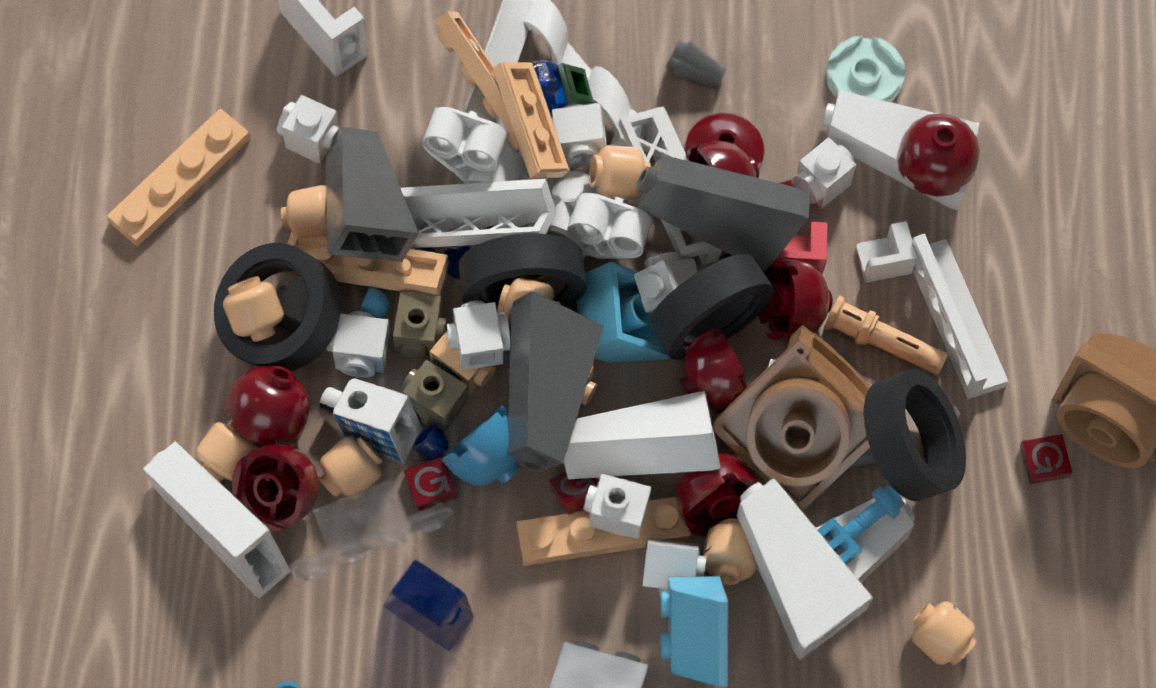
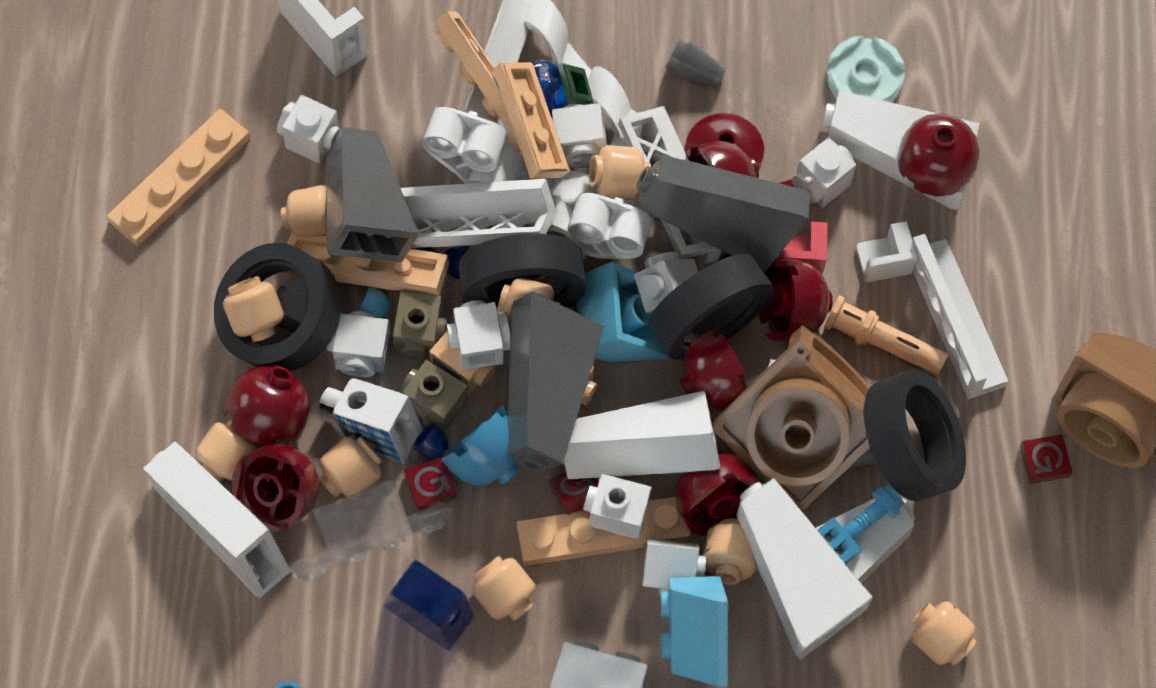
none -> light nougat head [472,556,535,621]

